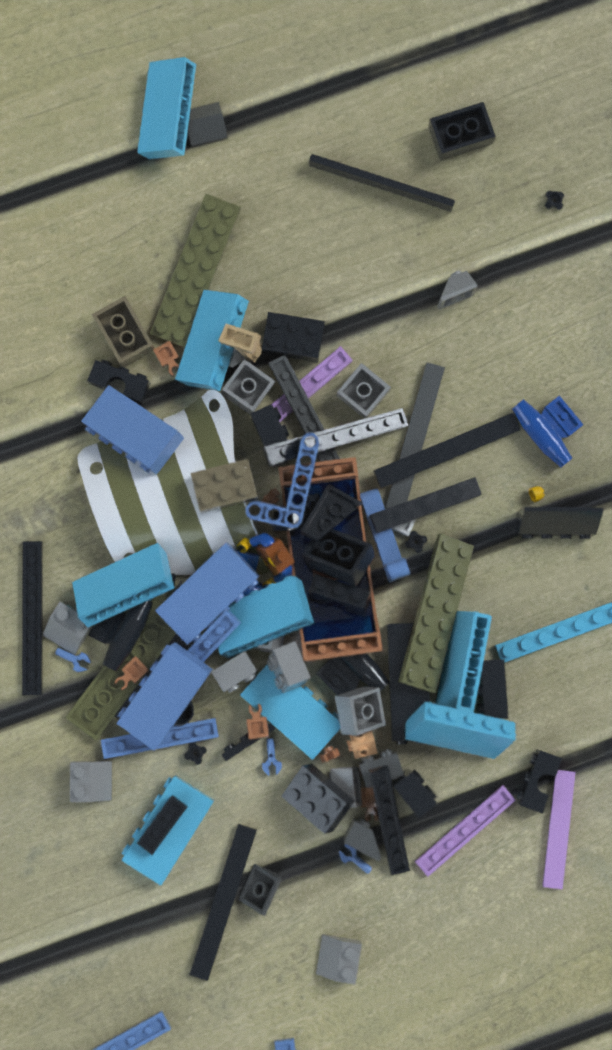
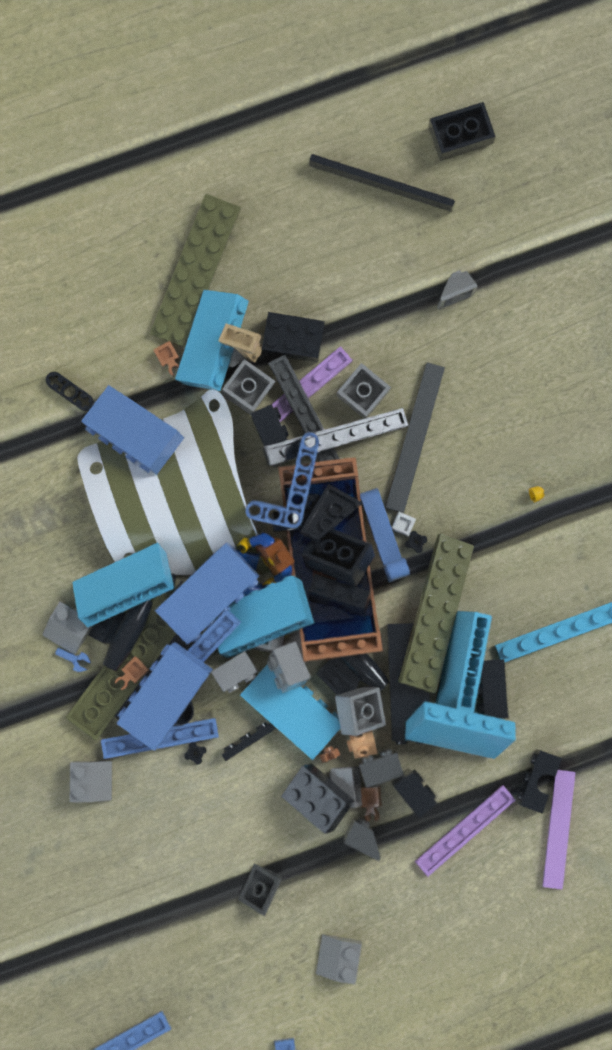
black tile [22,541,43,695] -> none
black arch [87,359,151,404] -> none
dark tan brick [92,296,155,367] -> none
medium azure brick [121,775,214,886] -> none
medium azure brick [137,57,196,159] -> none
black plate [137,795,188,855] -> none
dark grey slope [188,102,228,147] -> none
black tile [189,824,257,981] -> none
dark tan brick [190,459,258,513] -> none
nougat plate [247,704,269,740] -> none
nougat plate [261,488,280,504] -> none
medium blue bar [262,738,282,776] -> none
medium blue bar [339,844,372,874] -> none
black tile [369,477,482,534] -> none
black tile [369,765,410,876] -> none
black tile [373,413,520,489] -> none
blue plate [512,395,584,468] -> none
black slope [517,507,604,539] -> none
black plate [545,191,564,210] -> none
none -> black beam [46,372,95,412]

